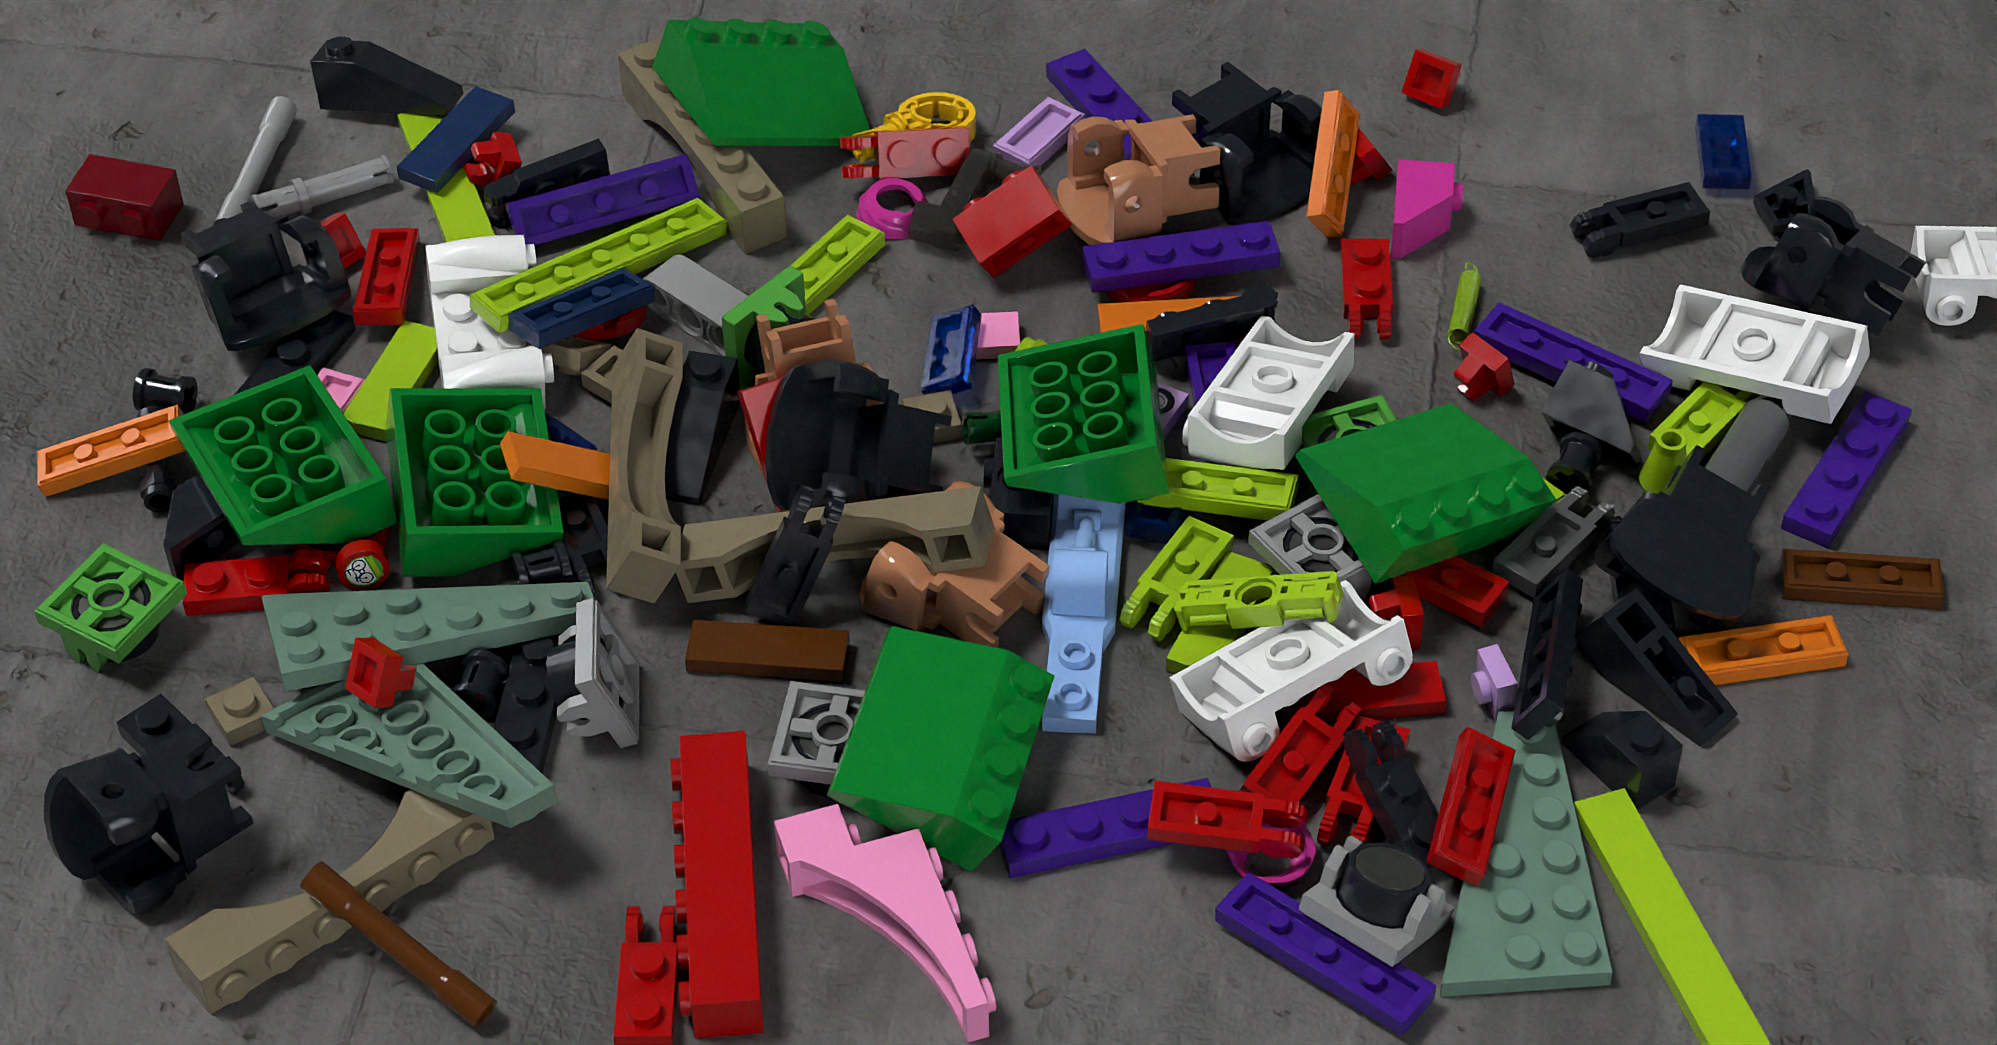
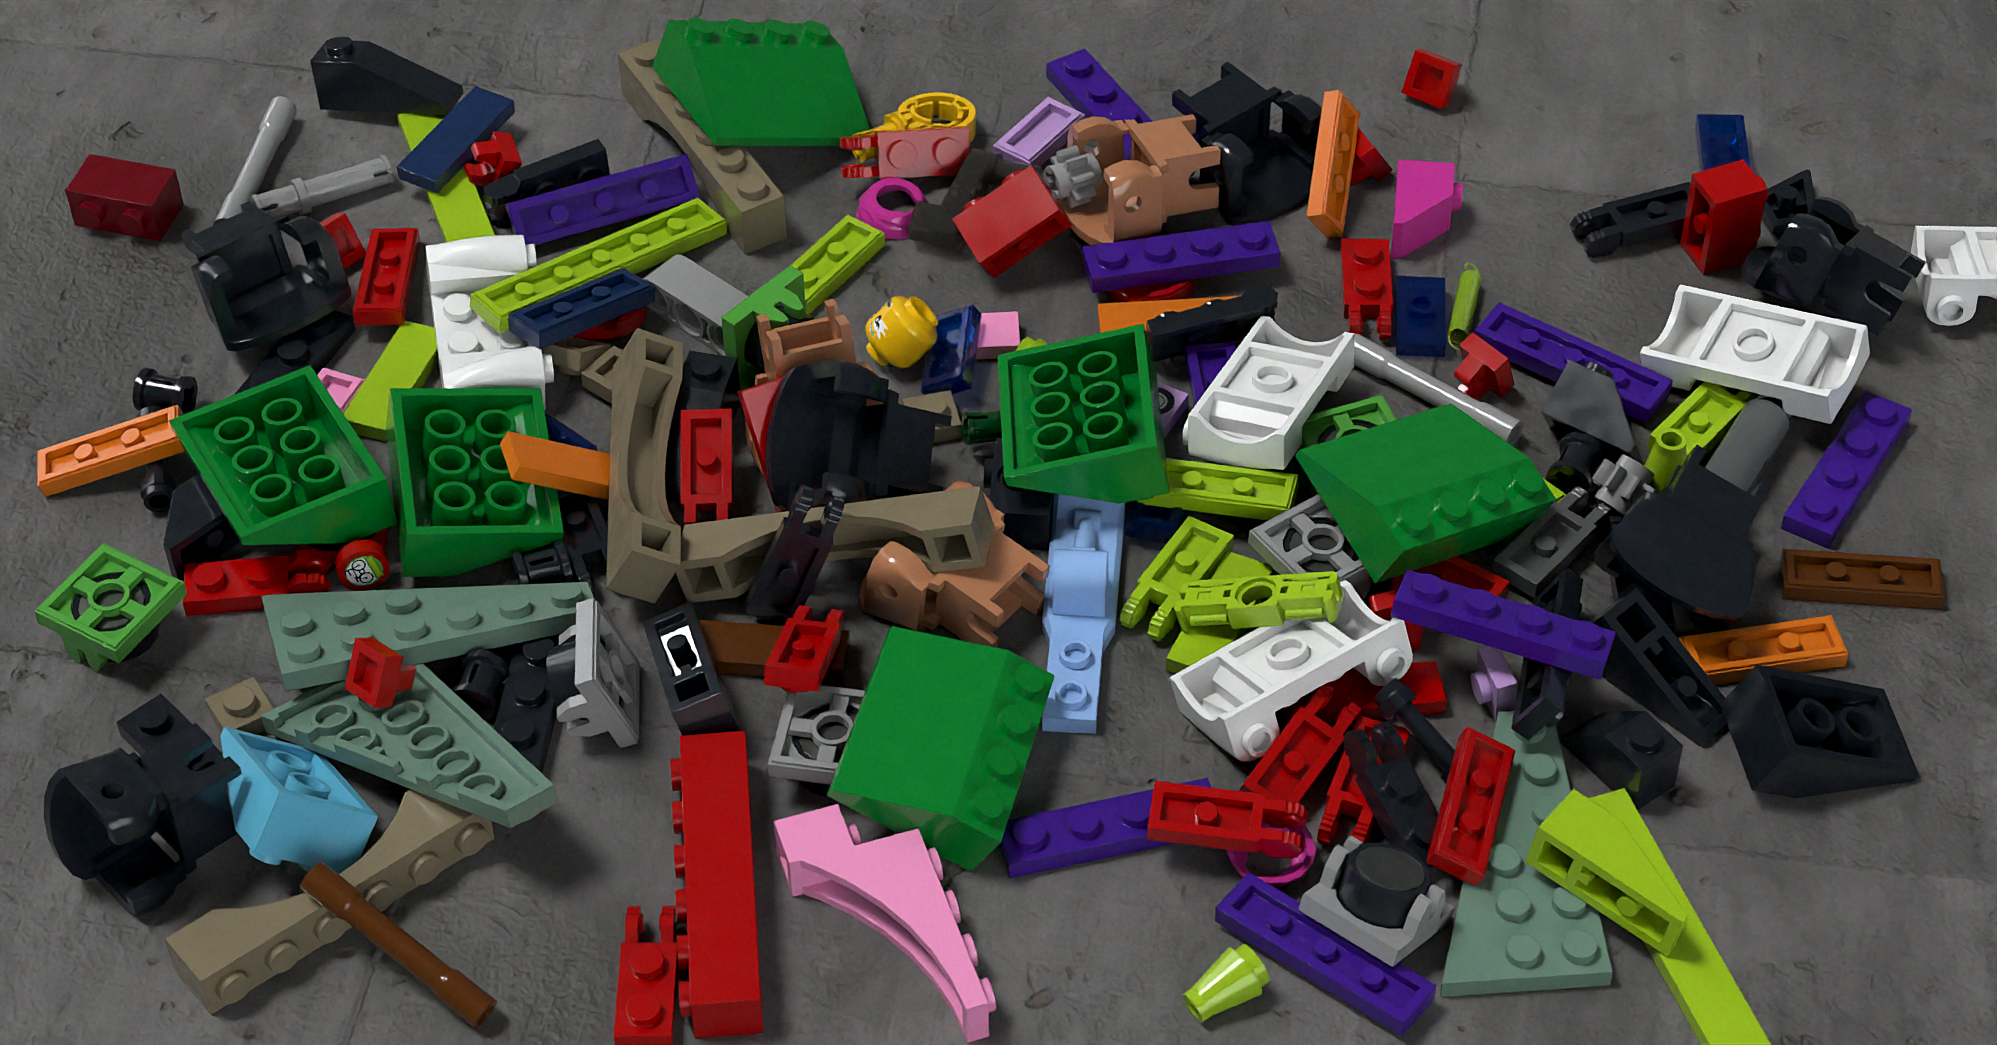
none -> medium azure slope [220,726,378,873]
none -> black slope [642,602,741,736]
none -> red hinge [681,408,733,524]
none -> red hinge [764,605,845,693]
none -> yellow head [865,296,938,368]
none -> light grey gear [1044,145,1103,208]
none -> lime cone [1182,944,1270,1023]
none -> light grey piece [1354,334,1523,446]
none -> black bar [1372,678,1455,784]
none -> dark purple plate [1391,569,1616,680]
none -> clear blue plate [1396,276,1446,357]
none -> lime slope [1525,789,1688,957]
none -> light grey gear [1592,454,1657,517]
none -> red brick [1680,159,1768,275]
none -> black slope [1720,665,1919,798]

